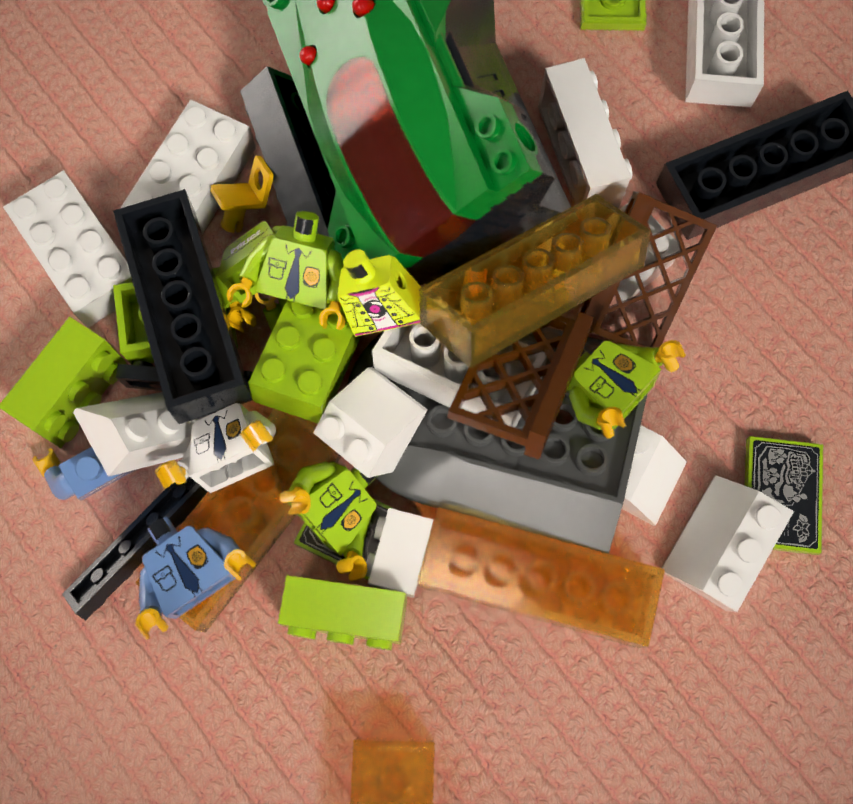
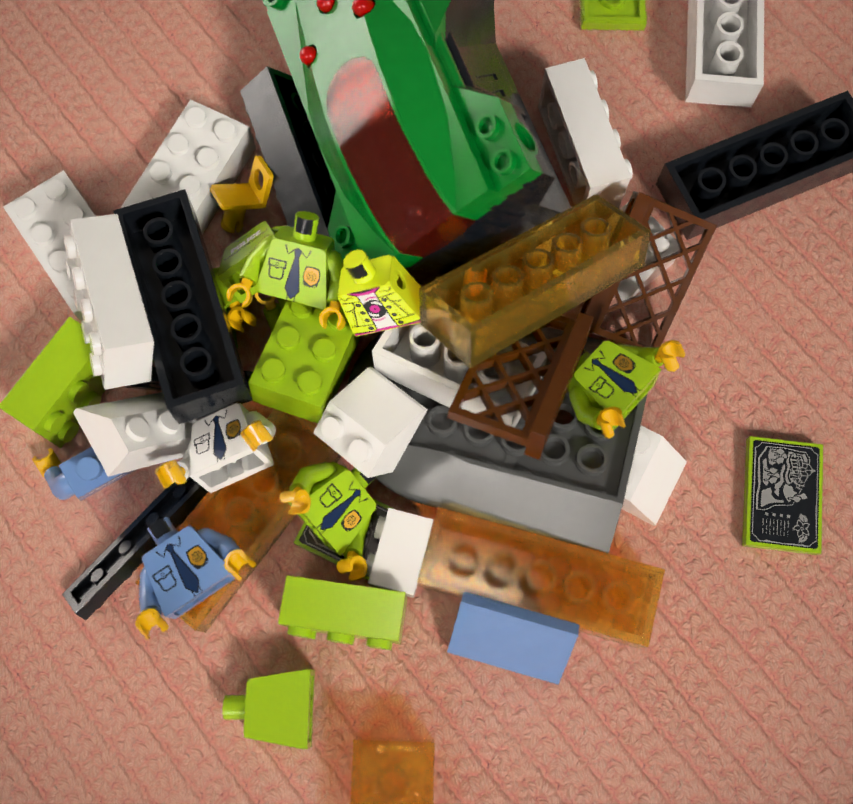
white slope [660,475,794,612] -> none
none -> white brick [64,214,154,390]
none -> lime torso [222,669,315,749]
none -> medium blue tile [447,592,580,685]

